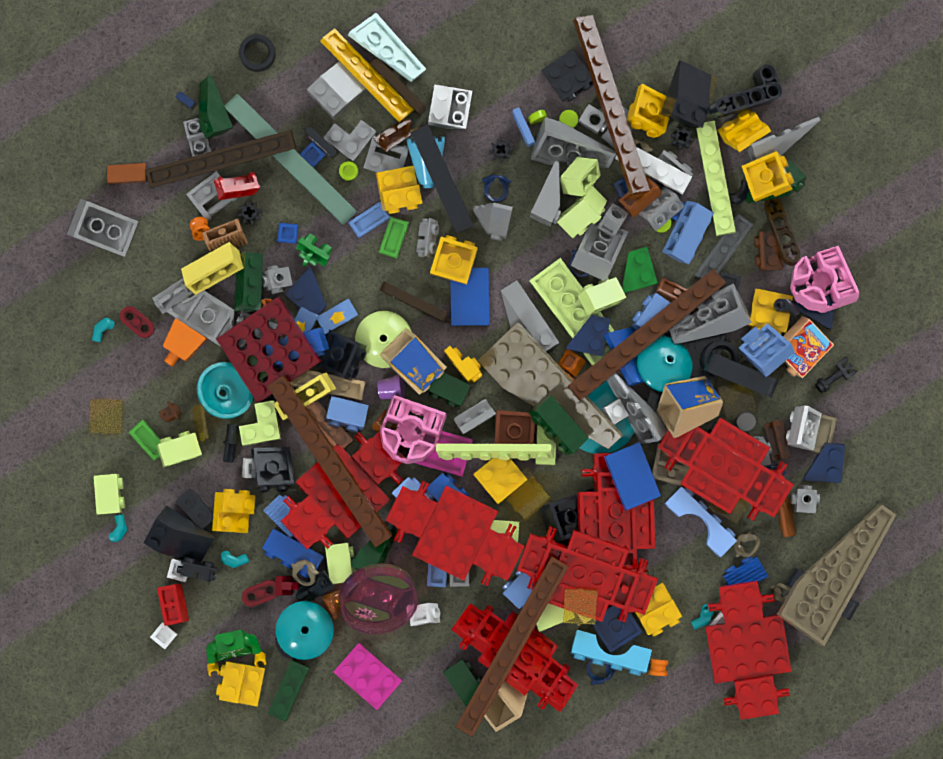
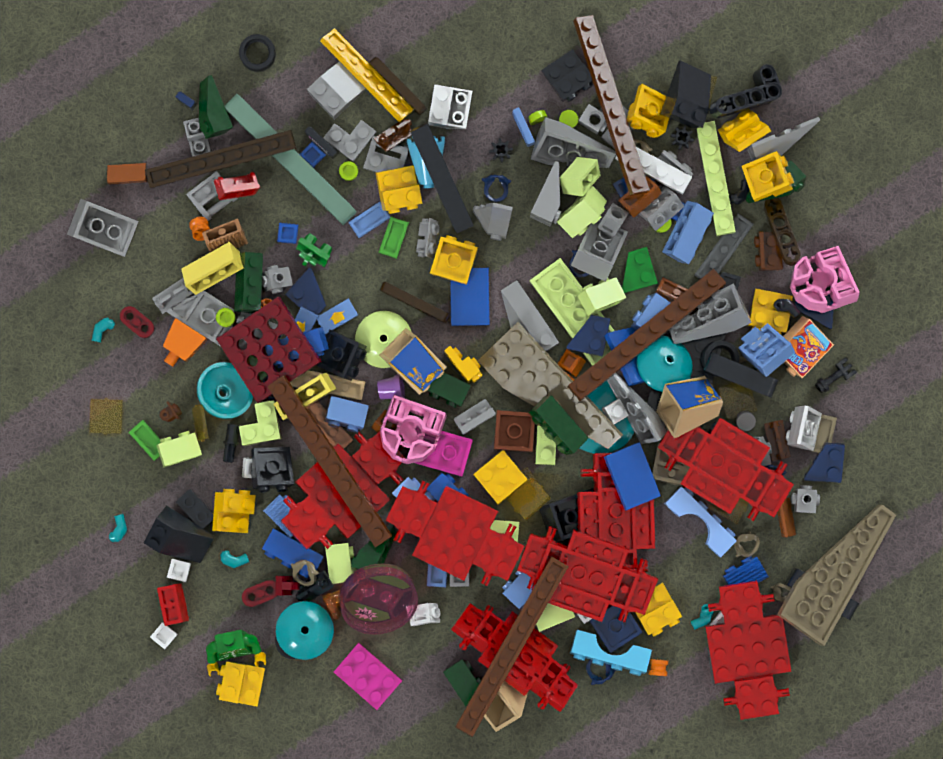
yellowish green brick [94,474,125,515] -> none
black hinge [176,556,219,582] -> none
black gear [238,201,262,226] -> none
dark green brick [268,659,310,721] -> none
light aqua wing [348,13,426,82] -> none
yellowish green plate [436,444,554,461] -> none
clear yellow piece [563,588,597,625] -> none
none -> lime tile [216,308,236,328]

